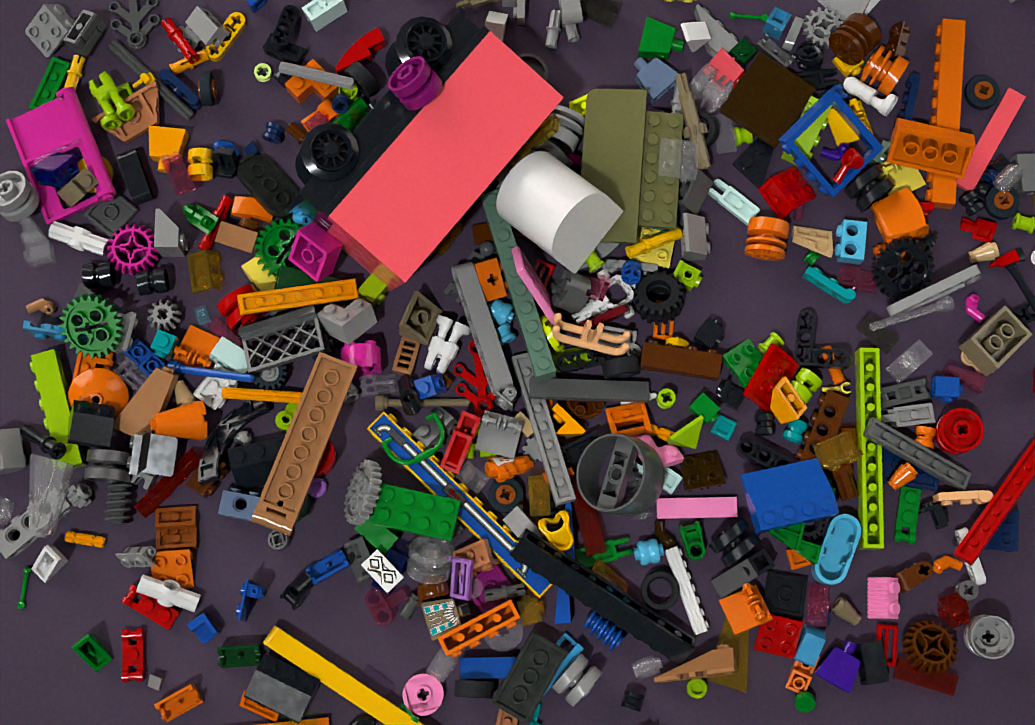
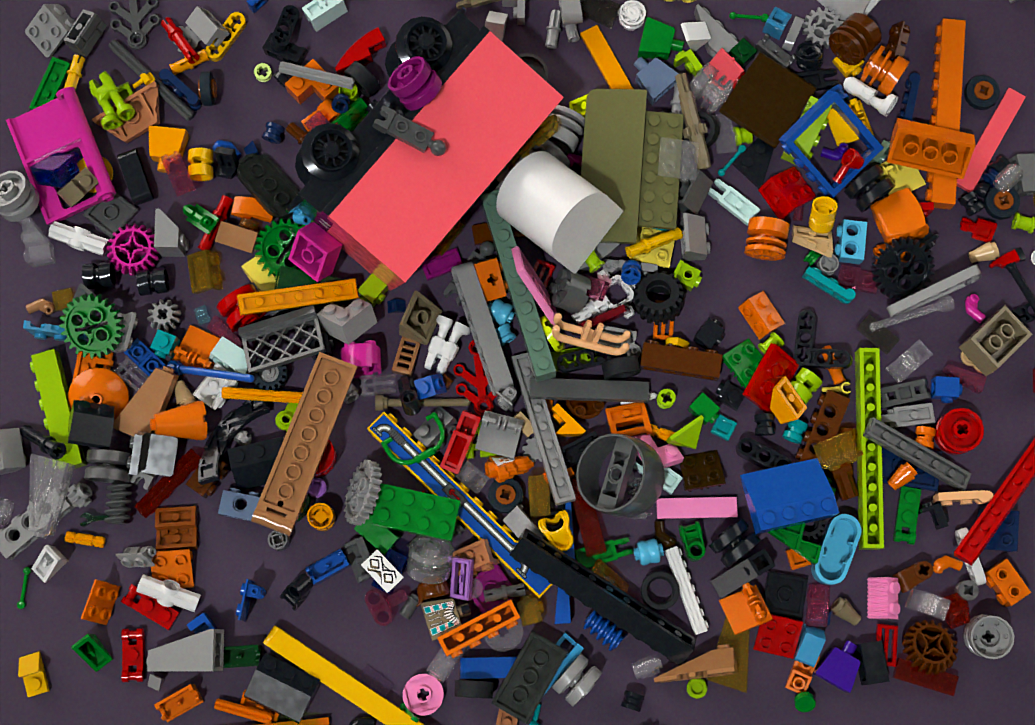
none -> yellow slope [18,652,50,697]
none -> clear yellow tile [52,288,74,312]
none -> clear green hand [79,512,109,527]
none -> orange hinge [81,579,121,625]
none -> light grey slope [146,629,224,672]
none -> orange axle [214,698,274,725]
none -> light orange wheel [307,503,336,531]
none -> dark grey plate [373,106,447,156]
none -> dark blue piece [387,299,406,313]
none -> magenta tile [421,248,463,281]
none -> light orange tile [580,25,633,89]
none -> white wheel [619,0,646,31]
none -> lime bracket [673,49,703,78]
none -> teal hinge [718,145,746,176]
none -> orange bracket [738,291,785,339]
none -> yellow wheel [808,196,838,234]
none -> light grey wheel [816,254,839,277]
none -> clear slope [904,588,951,620]
none -> orange brick [984,558,1031,607]

